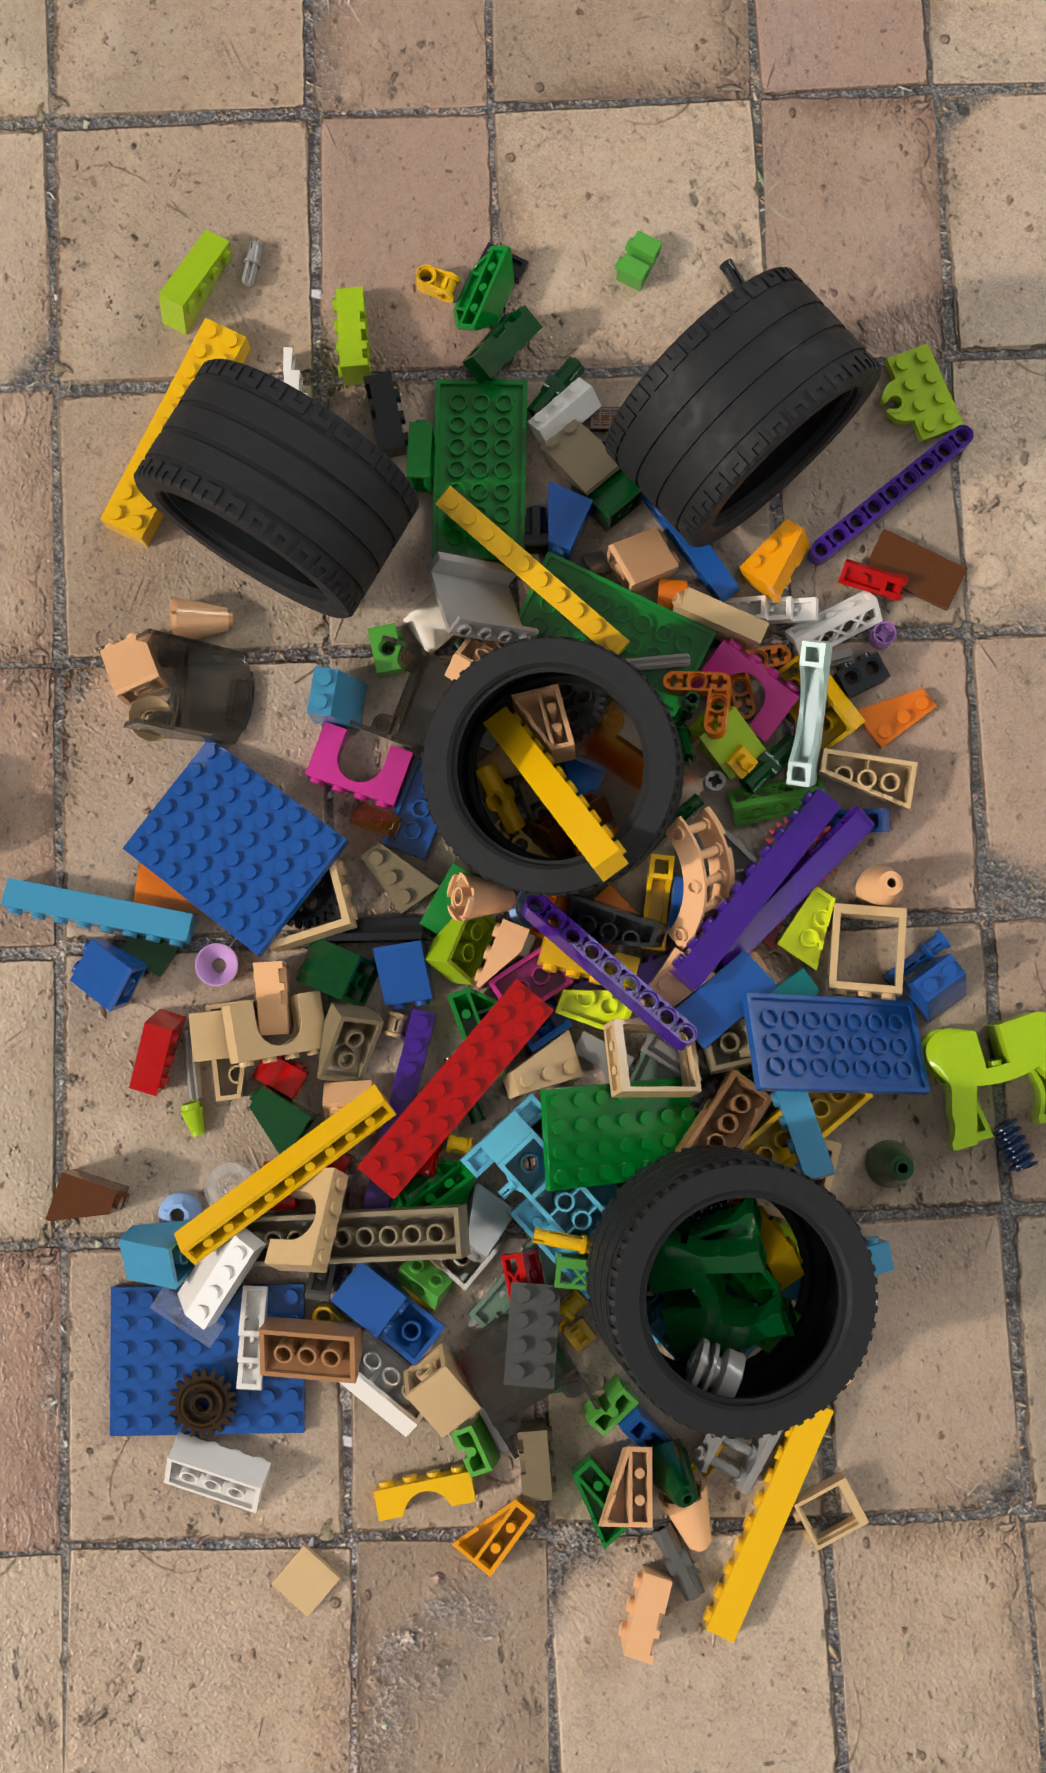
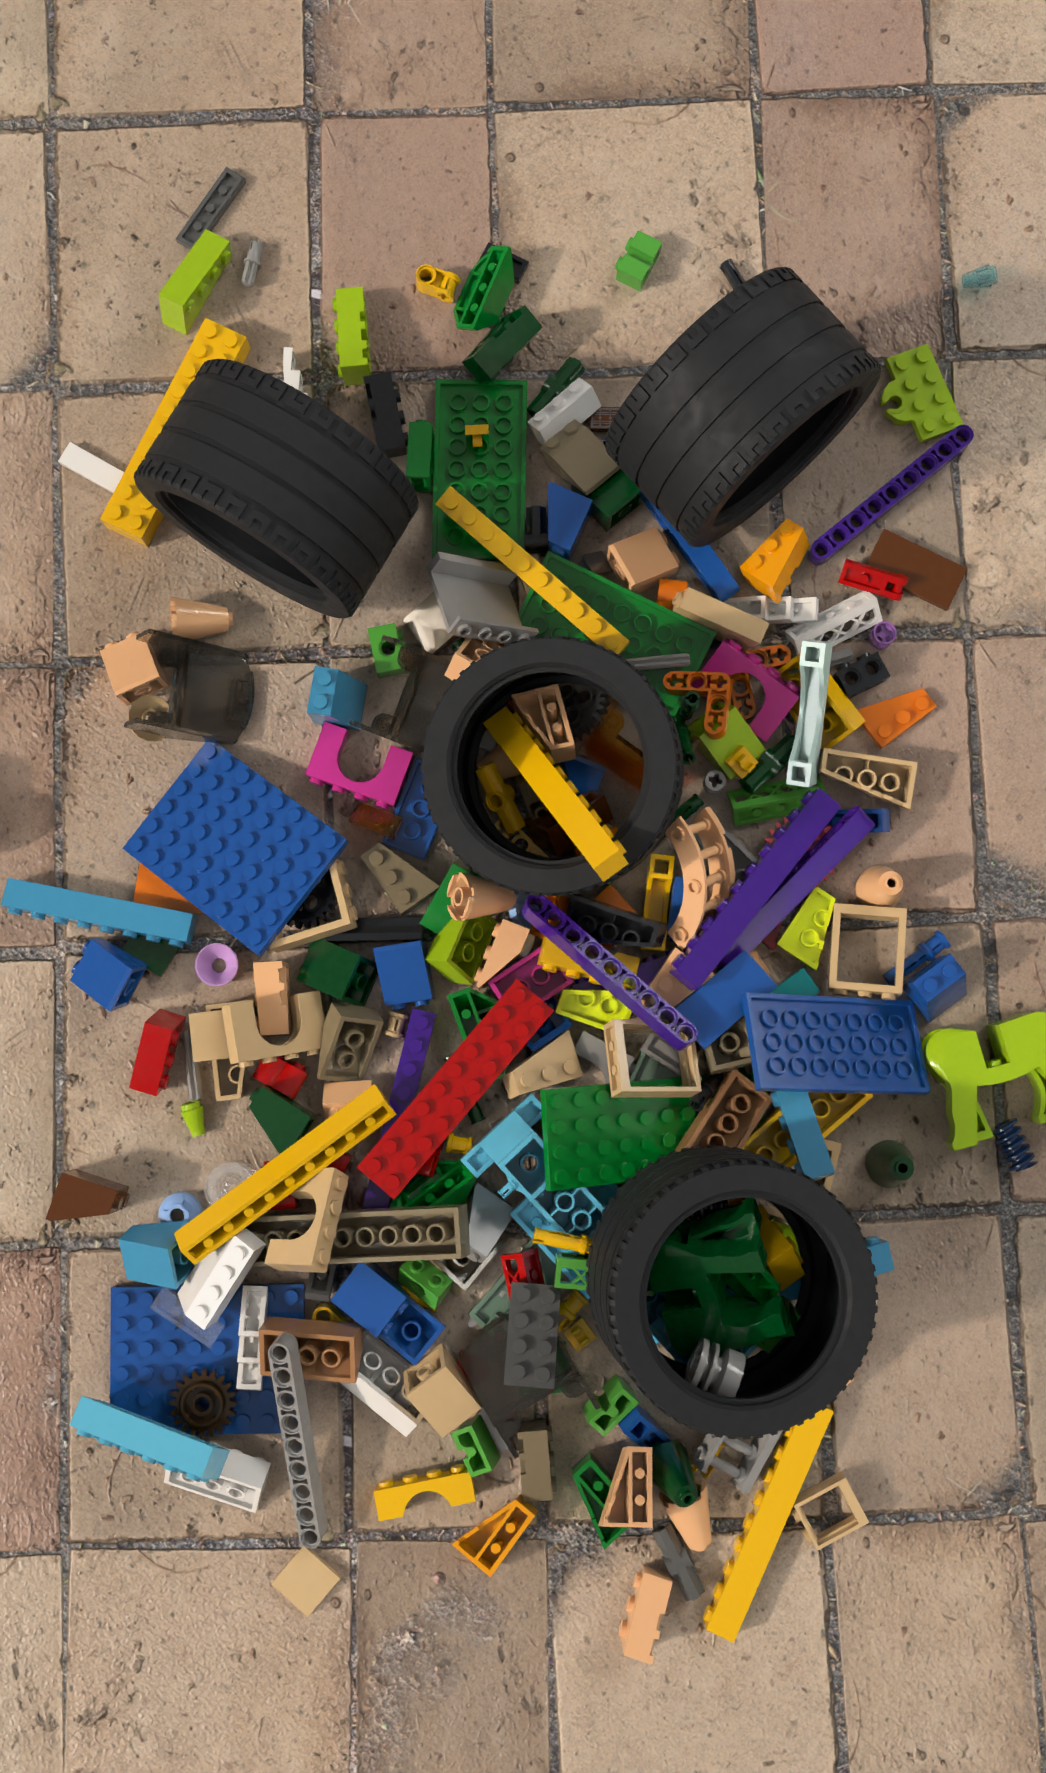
none -> white tile [58,442,124,493]
none -> medium azure brick [69,1396,230,1483]
none -> dark grey tile [176,167,246,250]
none -> light grey beam [268,1332,328,1549]
none -> yellow tile [465,424,489,447]
none -> clear light blue cone [962,264,997,288]

